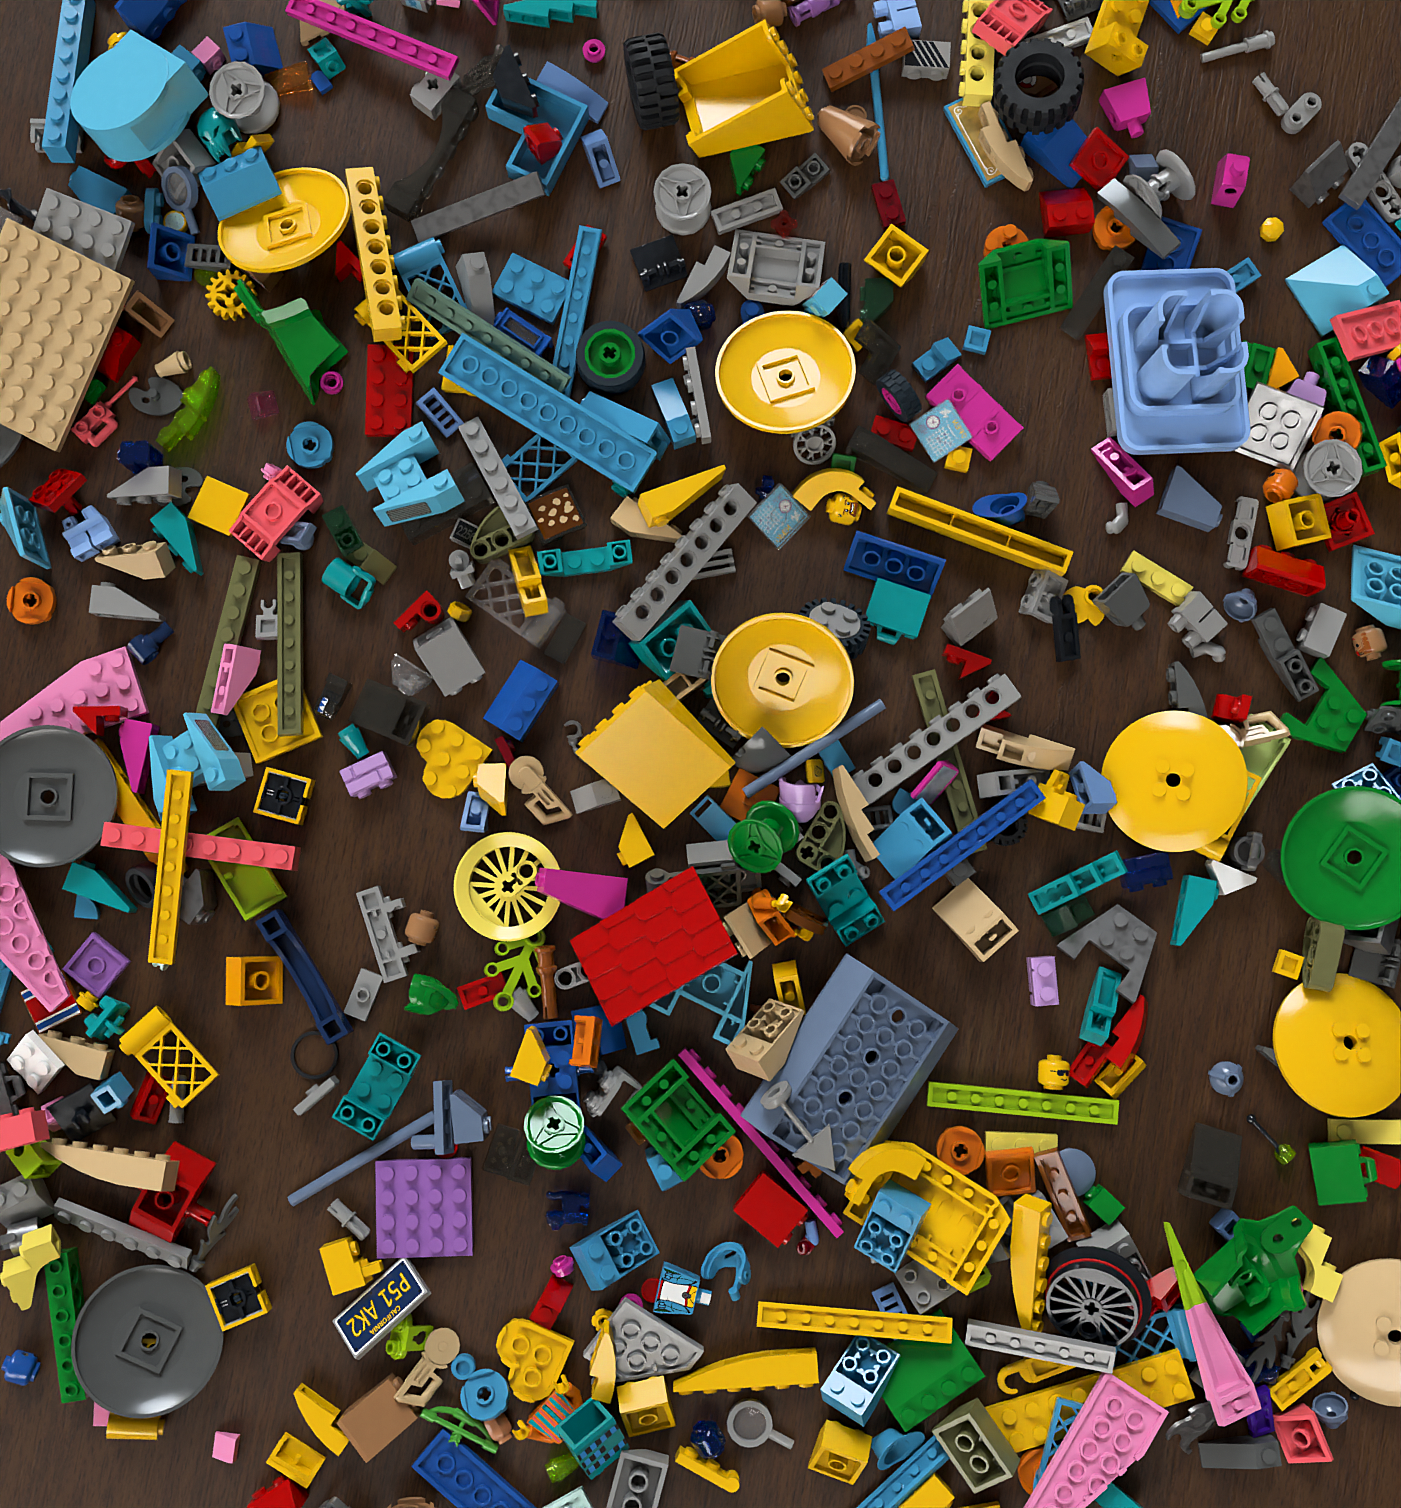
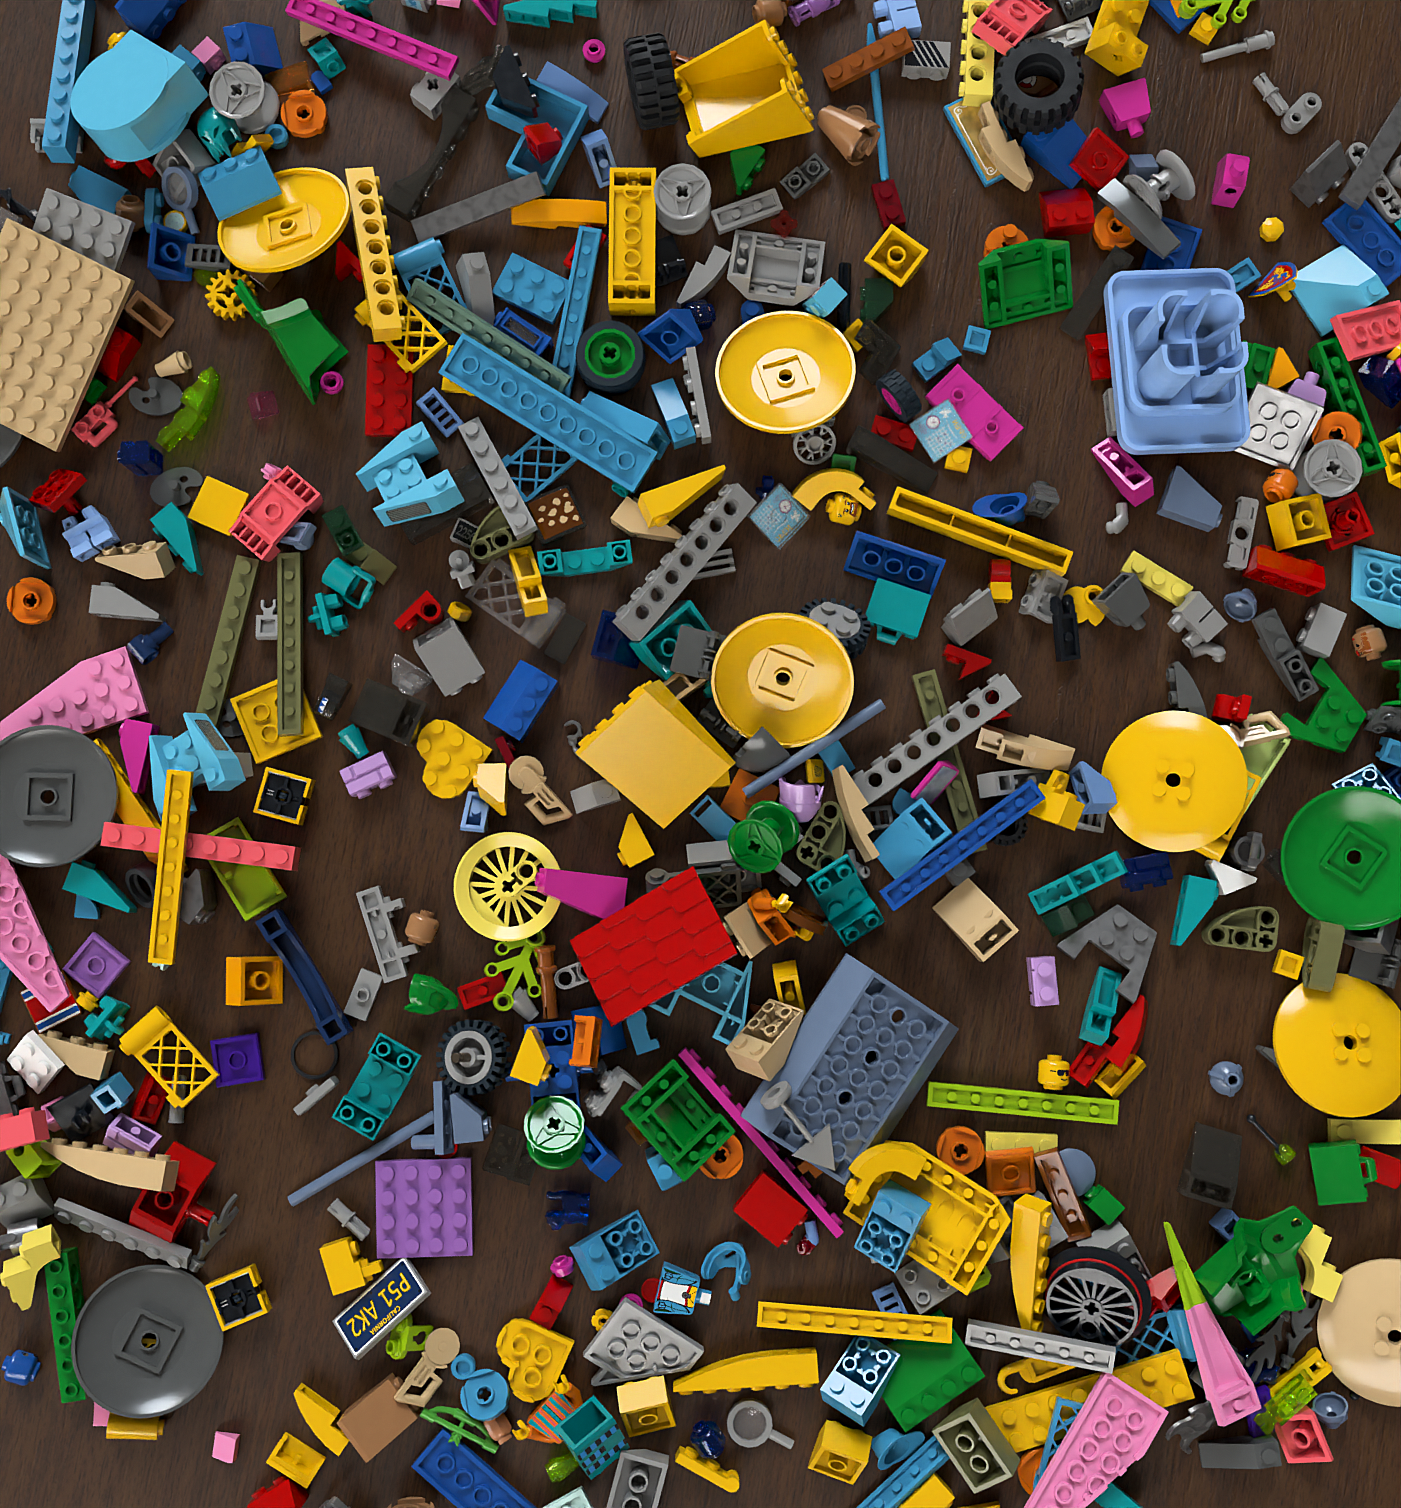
red slope [73,706,128,736] -> none
light grey slope [107,466,182,505] -> none
bright pink slope [211,644,261,715] -> none
dark azure plate [286,421,334,469] -> none
yellow slope [590,1319,616,1404] -> none
none -> lavender brick [103,1113,162,1157]
none -> dark purple tile [210,1032,266,1088]
none -> dark azure tile [265,124,289,149]
none -> orange plate [281,90,328,138]
none -> teal hips [308,593,349,637]
none -> wheel [436,1020,512,1095]
none -> light orange slope [511,199,607,229]
none -> yellow plate [608,167,657,316]
none -> leg [988,559,1012,603]
none -> olive beam [1201,906,1279,952]
none -> shield [1249,262,1298,302]
none -> clear neon green plate [1253,1373,1317,1435]

